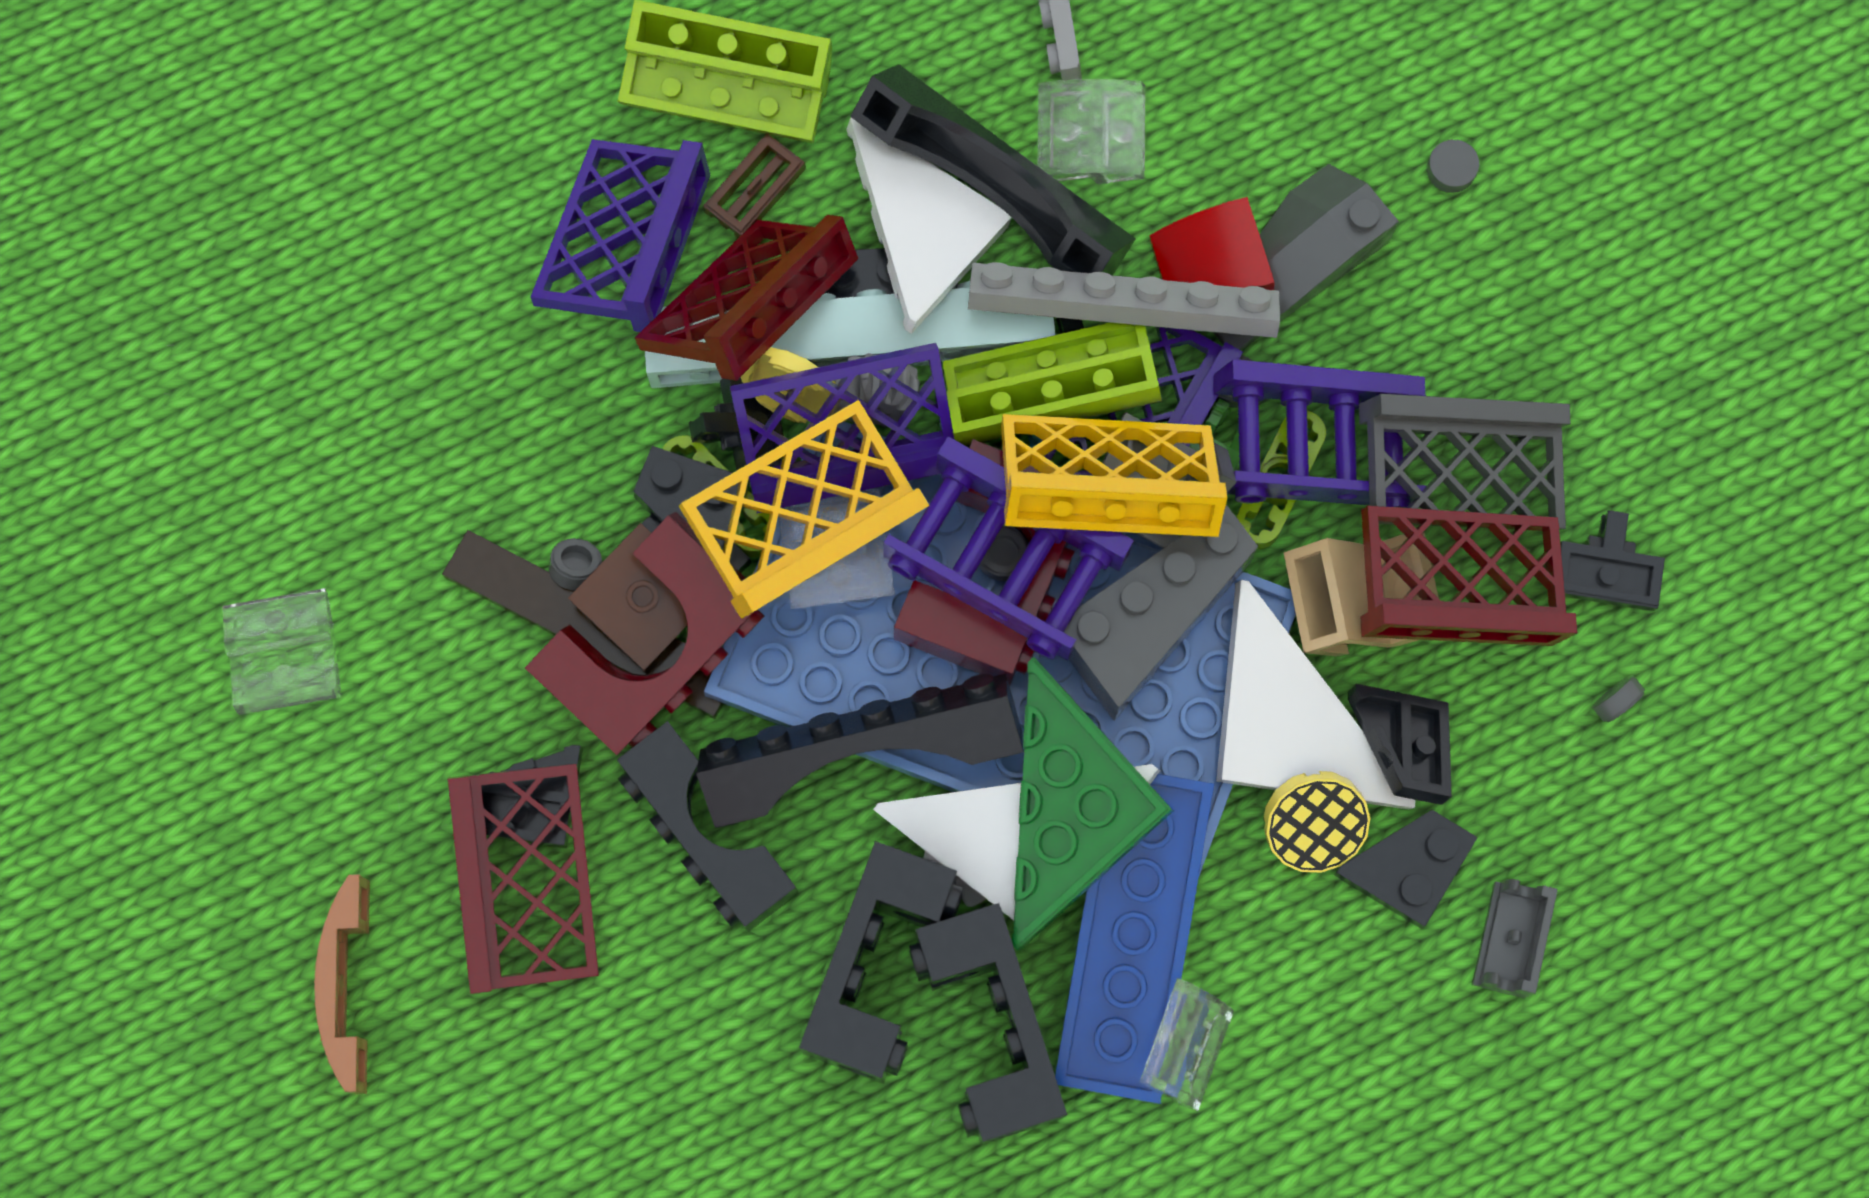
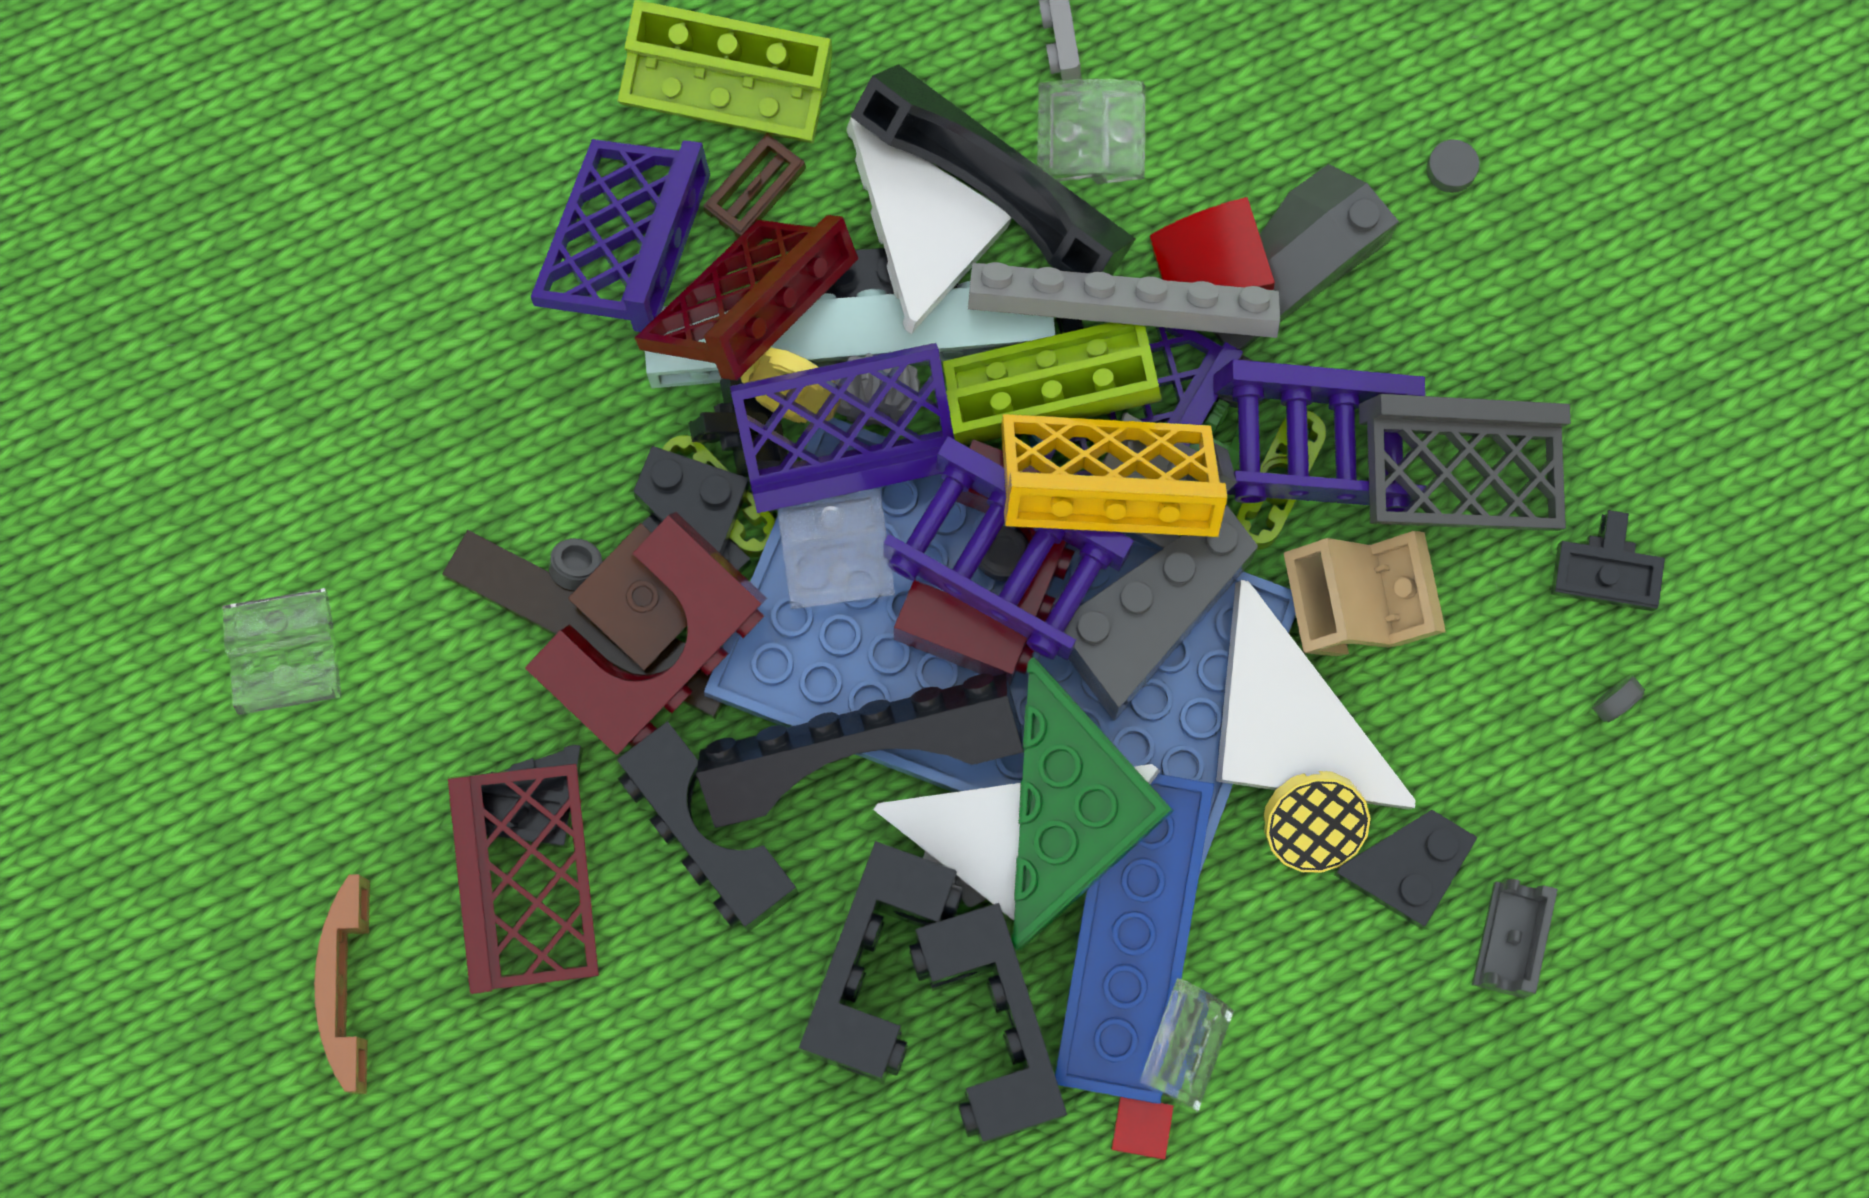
yellow fence [679,400,930,619] -> none
black wing [1348,683,1452,805] -> none
dark red fence [1360,506,1578,646] -> none
none -> red tile [1111,1097,1174,1160]

